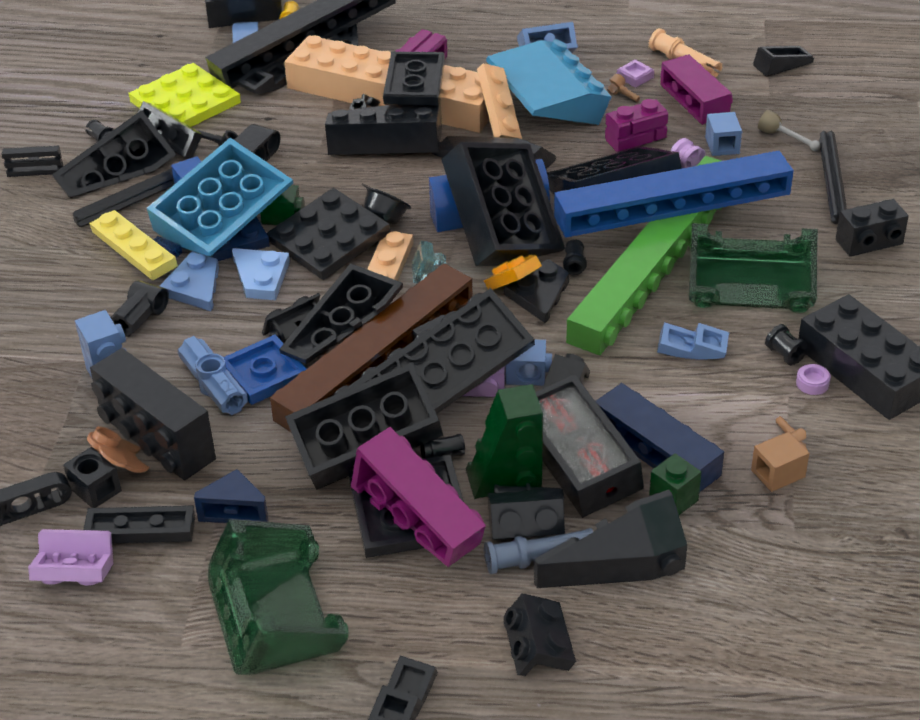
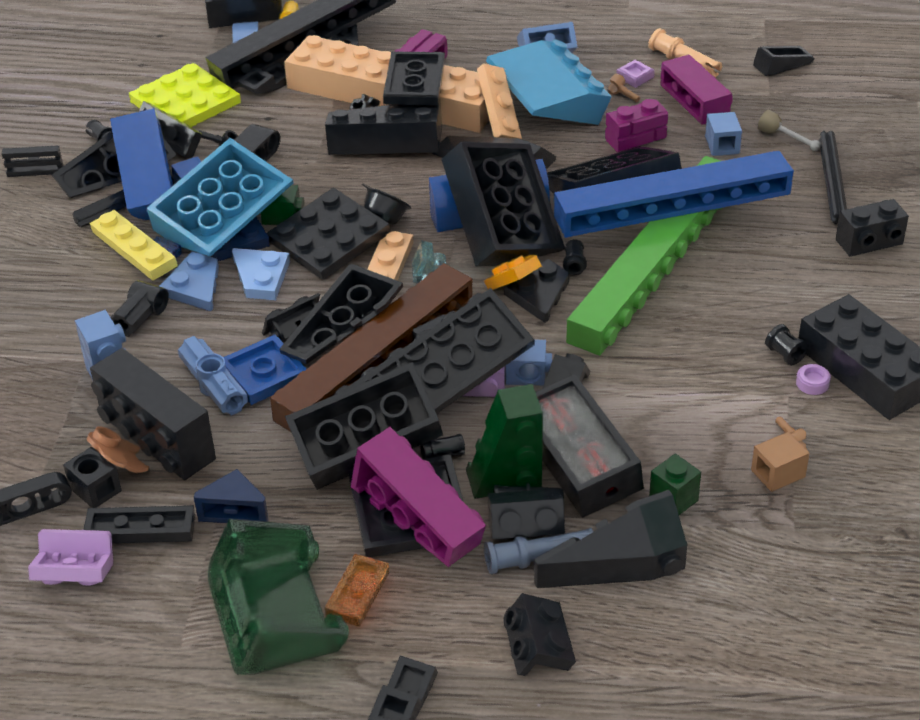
dark blue brick [596,383,724,493] -> none
medium blue slope [657,322,729,359] -> none
lavender wheel [671,138,706,168] -> none
clear green windscreen [689,223,818,313] -> none
none -> blue brick [110,108,173,220]
none -> clear orange plate [324,554,389,627]

